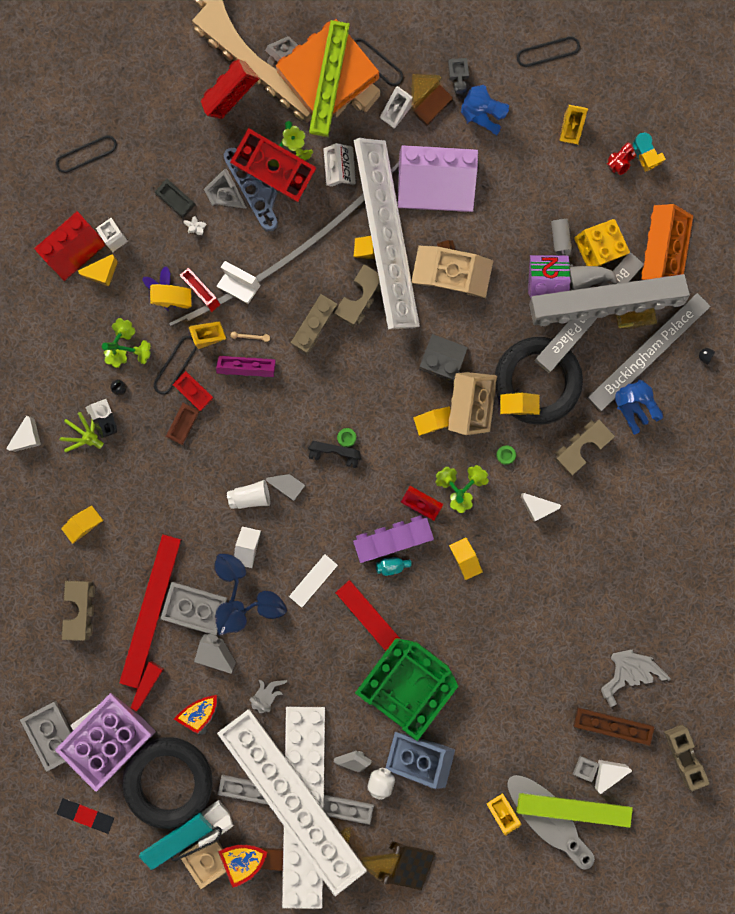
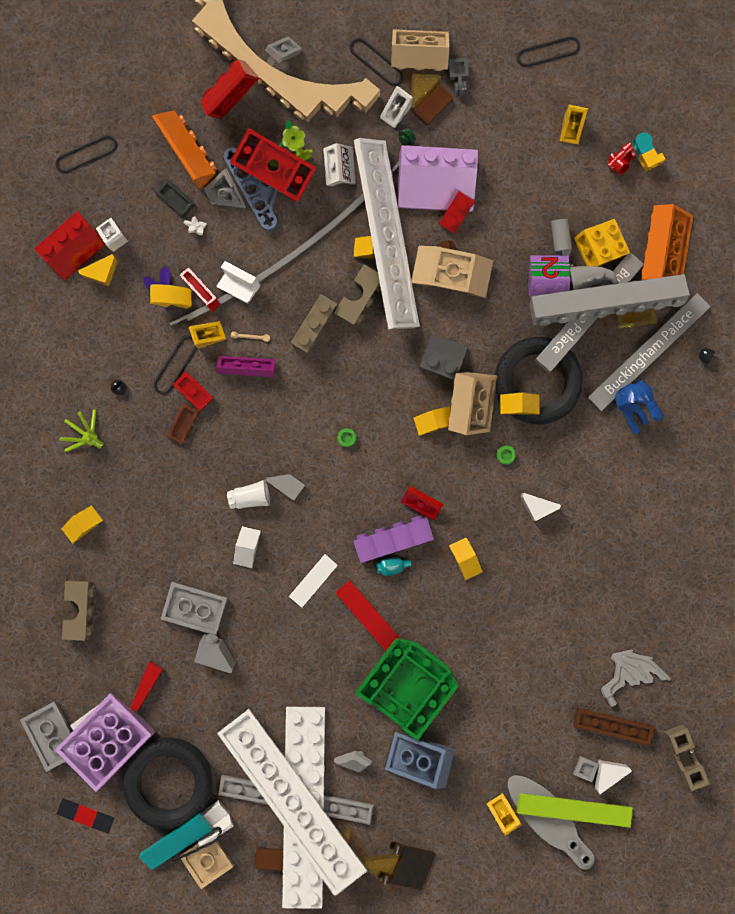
white slope [6,416,41,452] -> none
leg [85,399,117,438] -> none
lime plant [102,318,151,368] -> none
red tile [119,534,182,689] -> none
shield [173,695,218,735] -> none
dark blue plant [214,554,287,636] -> none
shield [218,845,267,889] -> none
light grey piece [249,680,287,713] -> none
orange brick [276,19,379,115] -> none
black piece [307,441,362,468] -> none
lime tile [309,20,350,137] -> none
white head [368,768,395,799] -> none
lime plant [435,465,489,513] -> none
blue piece [460,85,509,136] -> none
dark tan arch [554,420,615,476] -> none
none -> orange slope [152,110,218,190]
none -> tan slope [391,30,449,71]
none -> dark green plate [399,128,416,146]
none -> red plate [439,191,475,234]

